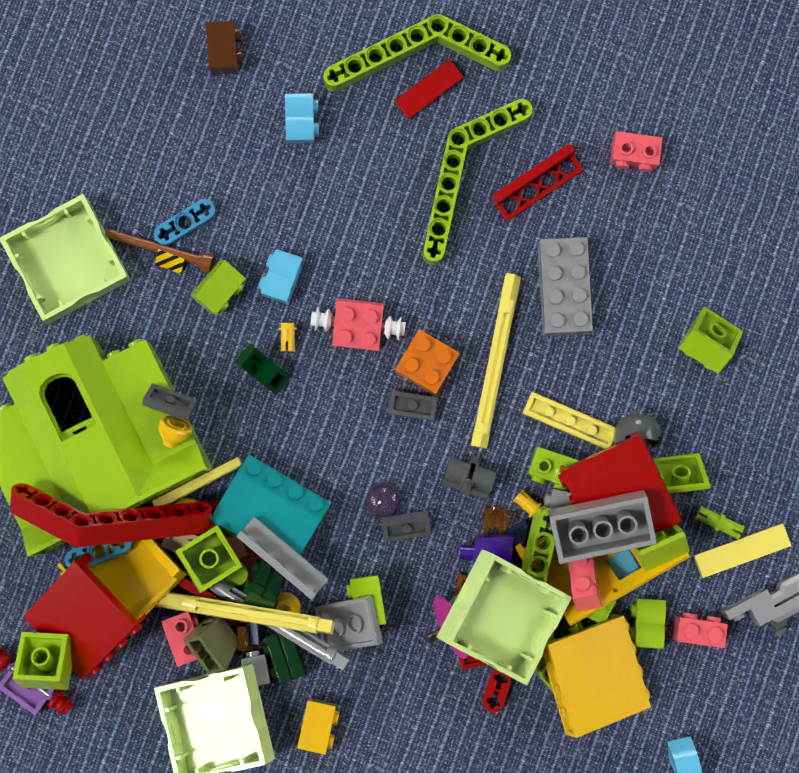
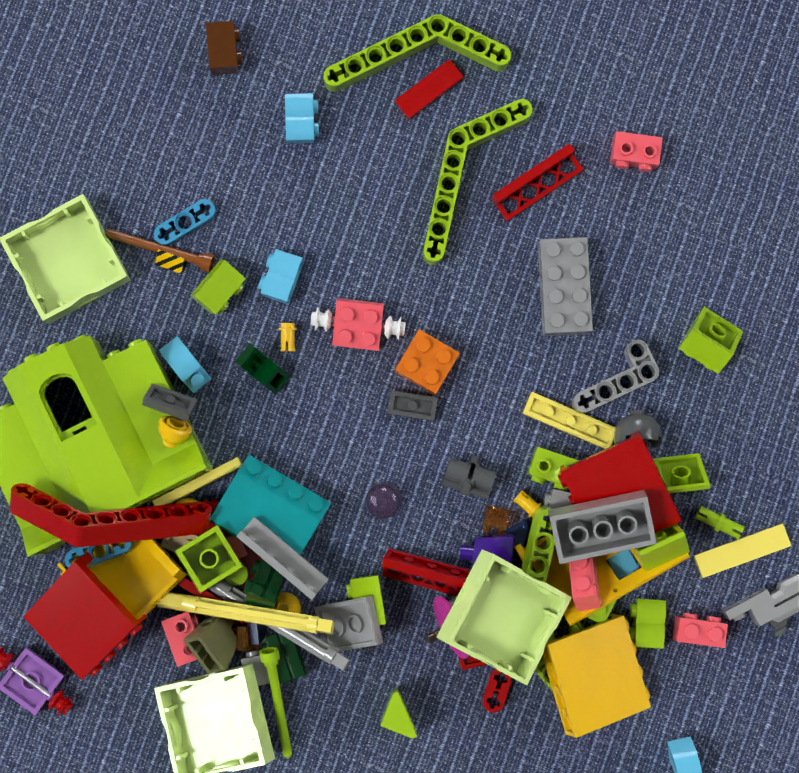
lime slope [12,632,72,690] -> none
yellow brick [297,698,340,755] -> none
dark grey plate [381,511,431,542] -> none
light yellow piece [471,273,521,449] -> none
none -> medium azure brick [159,336,212,393]
none -> lime piece [259,647,292,758]
none -> lime slope [381,687,417,739]
none -> red fence [382,548,471,596]
none -> light grey beam [571,340,659,414]

